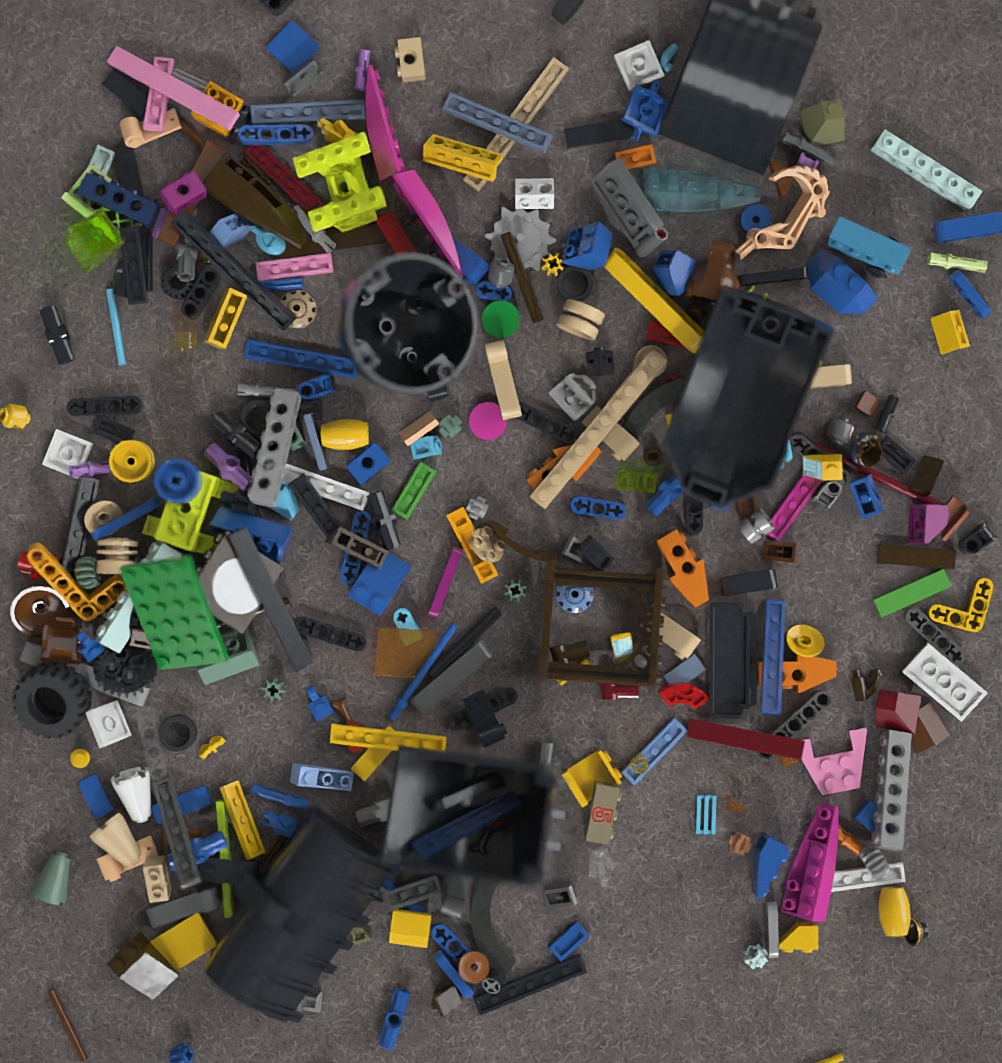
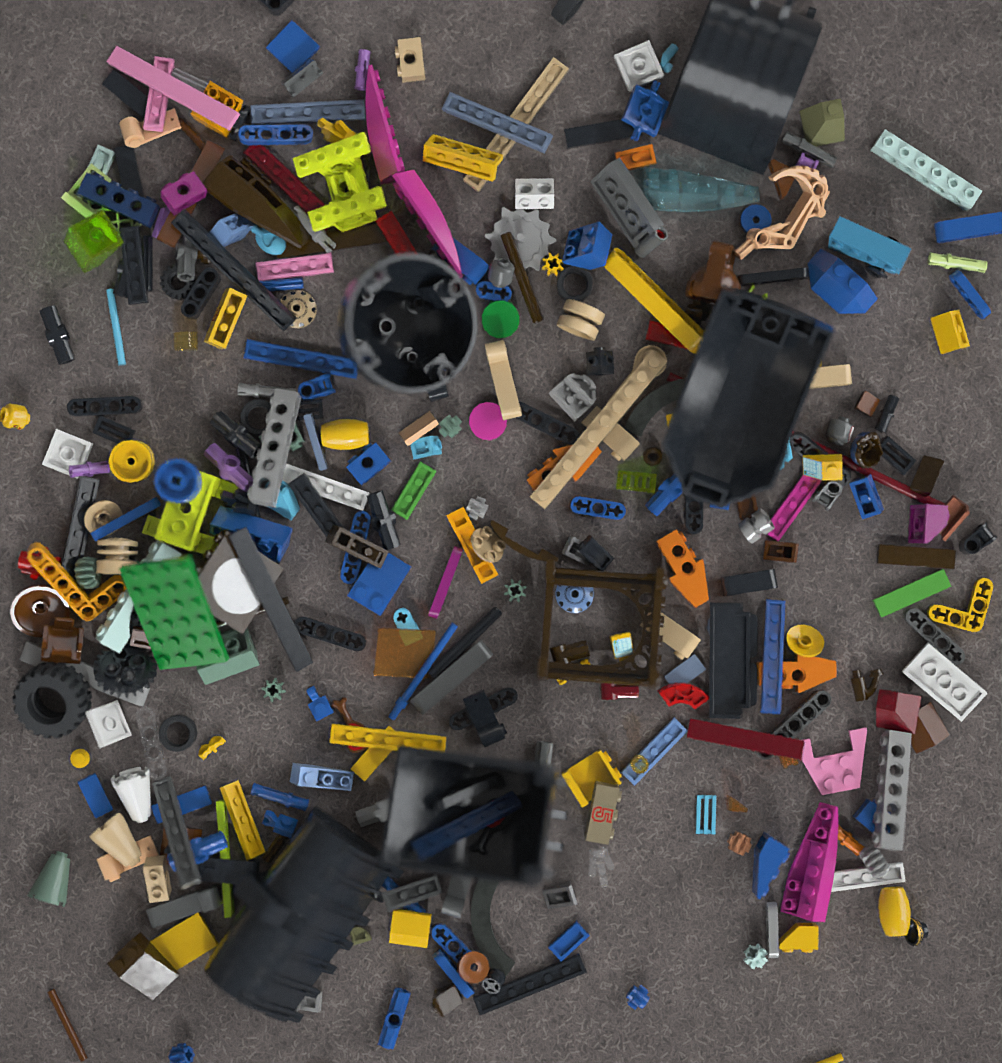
blue plate [76,631,104,662] -> none
blue slope [653,250,696,296] -> none
none -> blue gear [626,985,650,1010]

